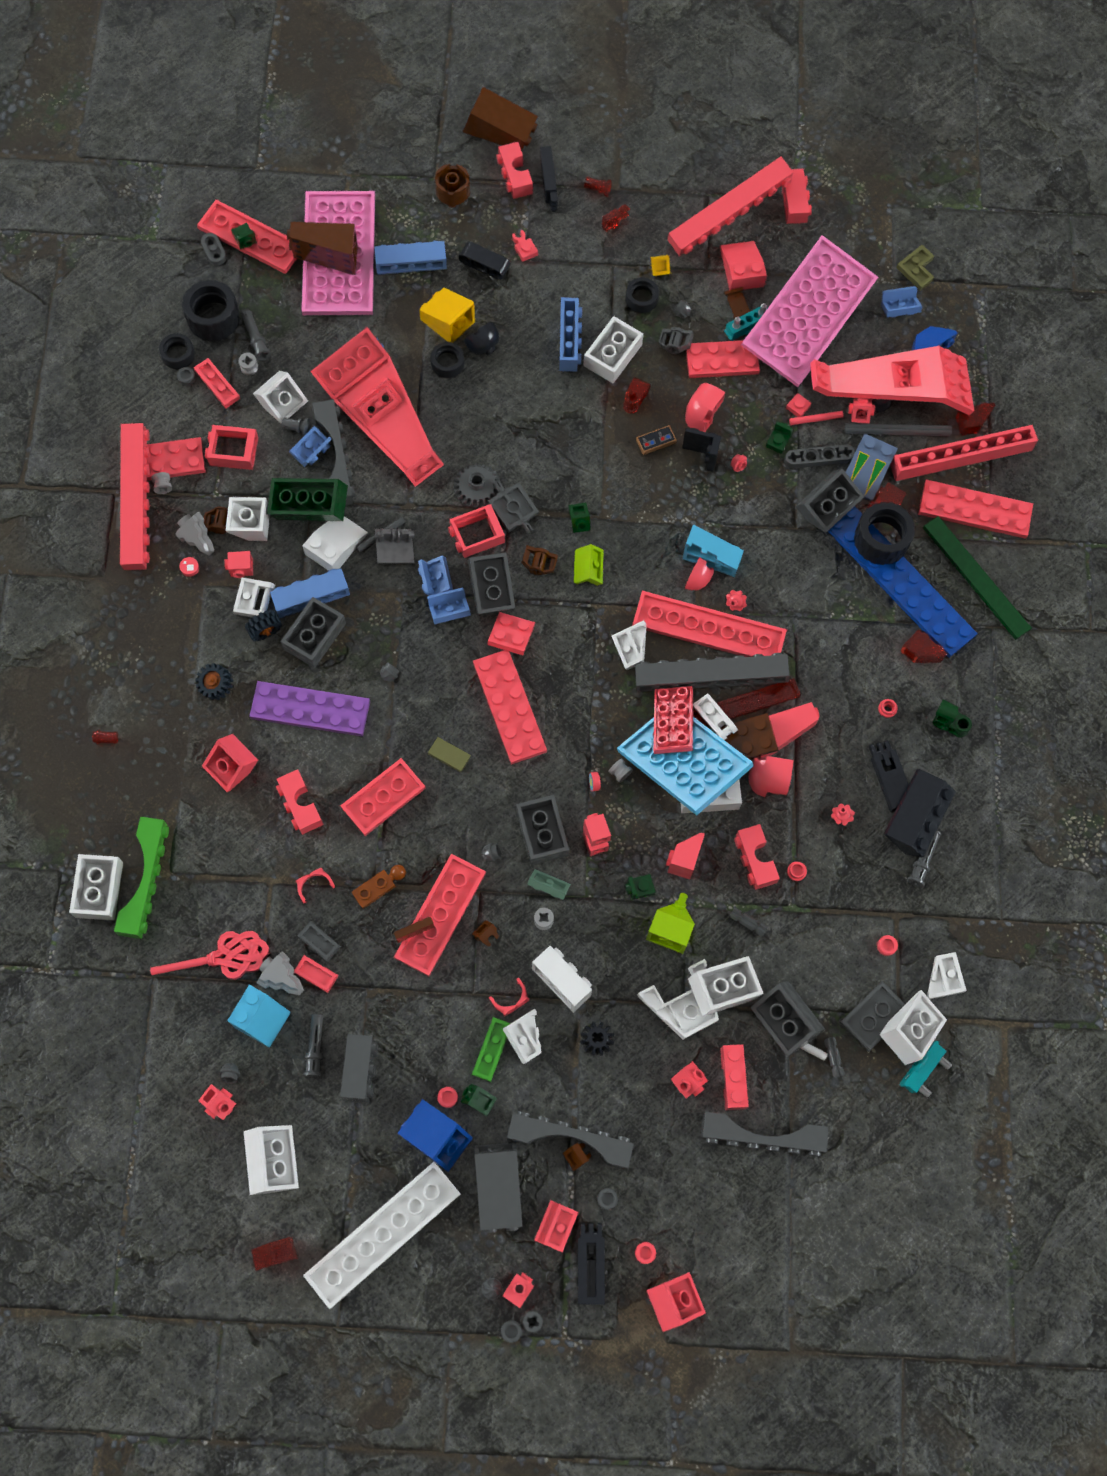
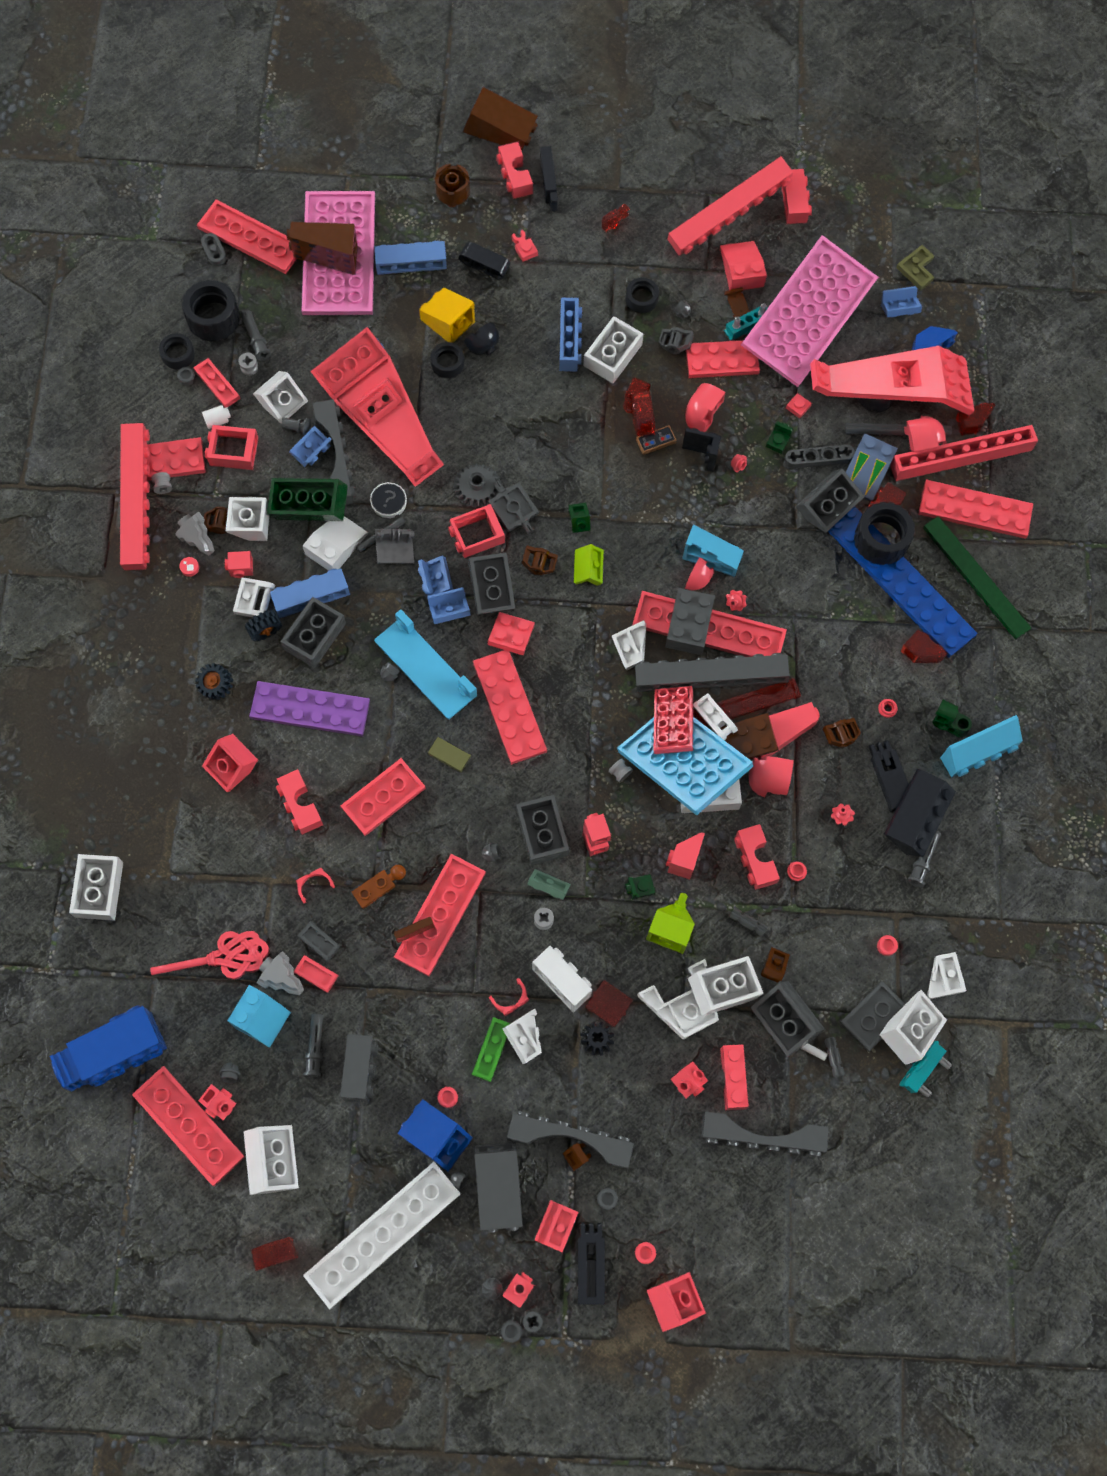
clear red pin [92,729,118,745] -> none
bright green arch [114,817,169,939] -> none
dark green bracket [231,223,257,249] -> none
dark green bracket [461,1084,497,1116] -> none
reddish brown tile [472,920,499,947] -> none
clear red pin [584,177,612,197] -> none
coral tile [589,772,601,791] -> none
yellow plate [651,255,670,276] -> none
coral bar [789,411,843,426] -> none
coral brick [848,398,875,424] -> none
none -> blue piece [50,1006,167,1092]
none -> coral plate [132,1066,245,1186]
none -> white brick [202,405,231,429]
none -> black tile [370,483,407,518]
none -> medium azure bracket [374,609,477,719]
none -> dark grey hinge [450,1171,468,1190]
none -> clear red piece [585,980,633,1027]
none -> clear red slope [632,391,655,437]
none -> dark grey brick [665,588,715,655]
none -> reddish brown slope [761,947,790,983]
none -> reddish brown piece [823,718,861,748]
none -> coral brick [904,416,947,452]
none -> medium azure slope [940,715,1023,777]

